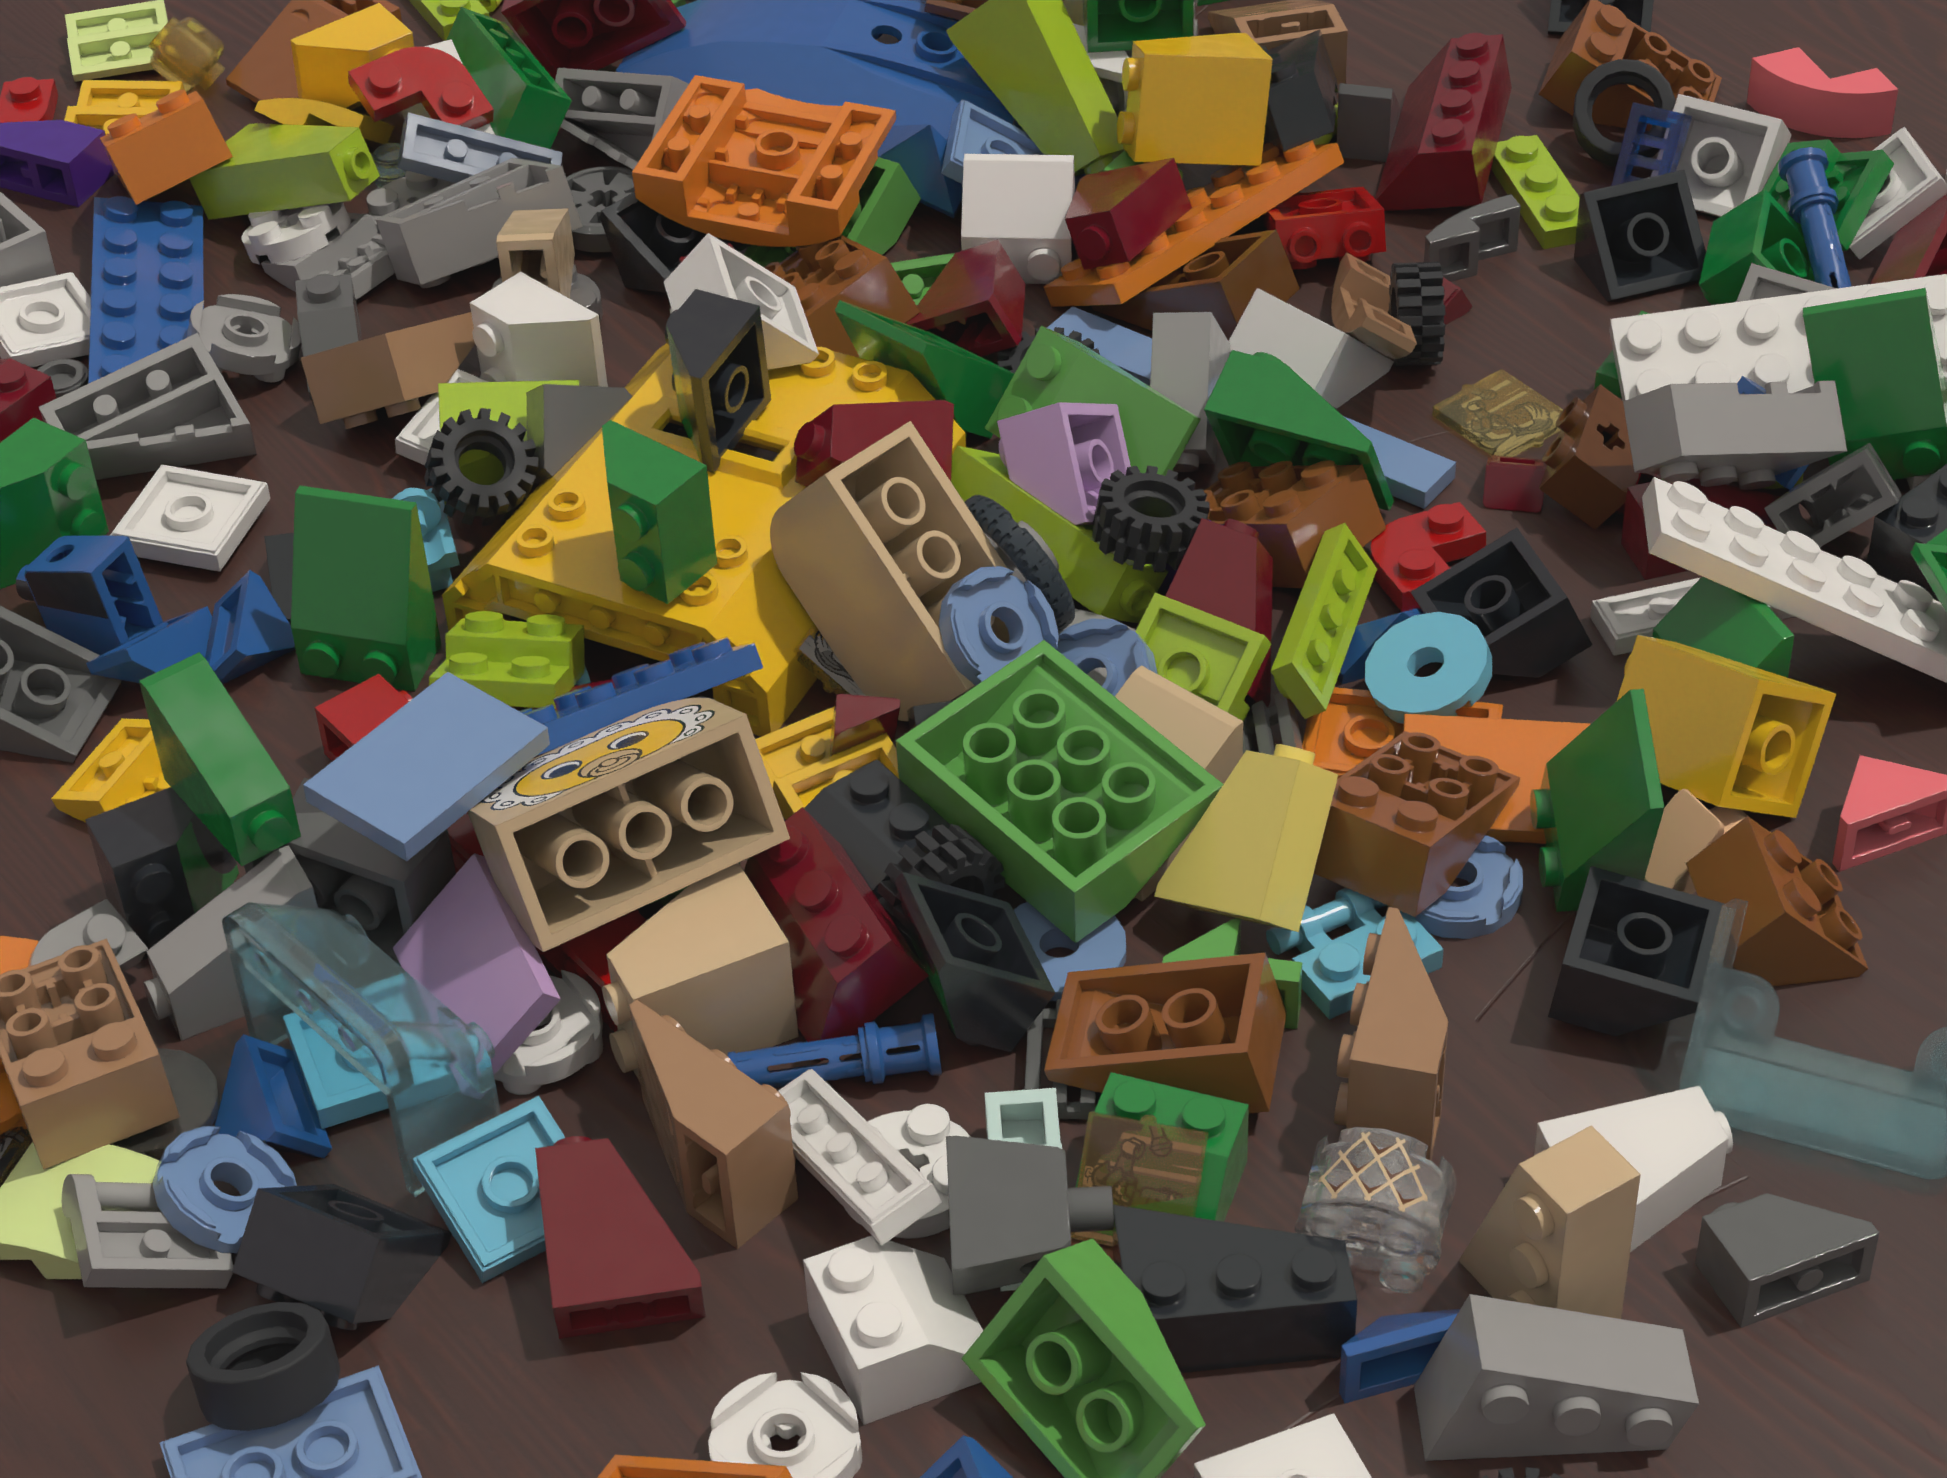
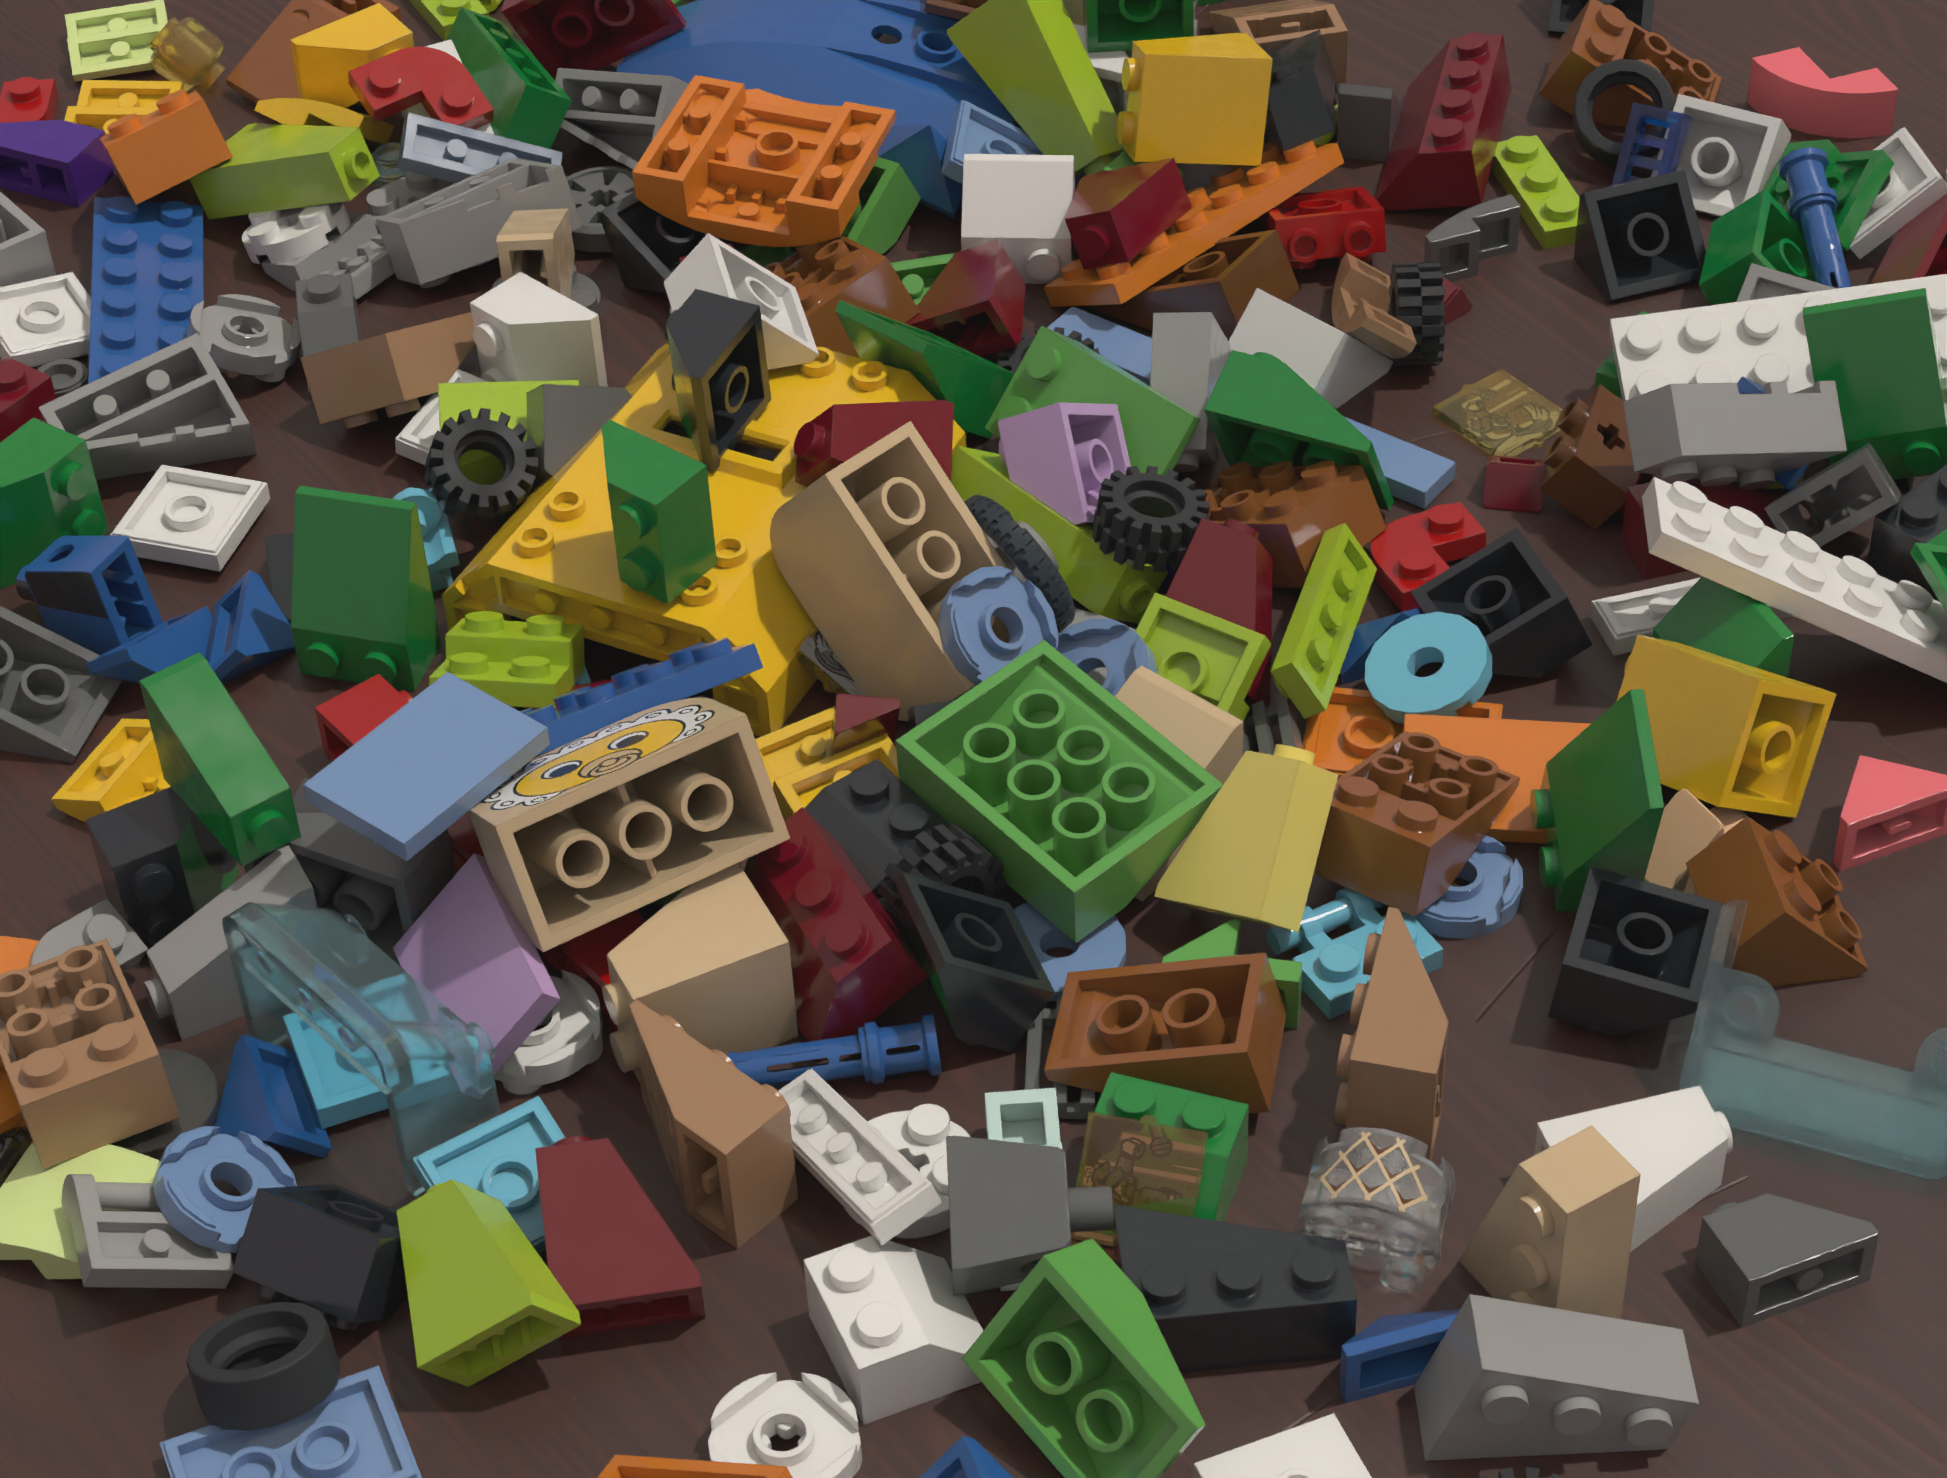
none -> lime slope [397,1179,581,1387]

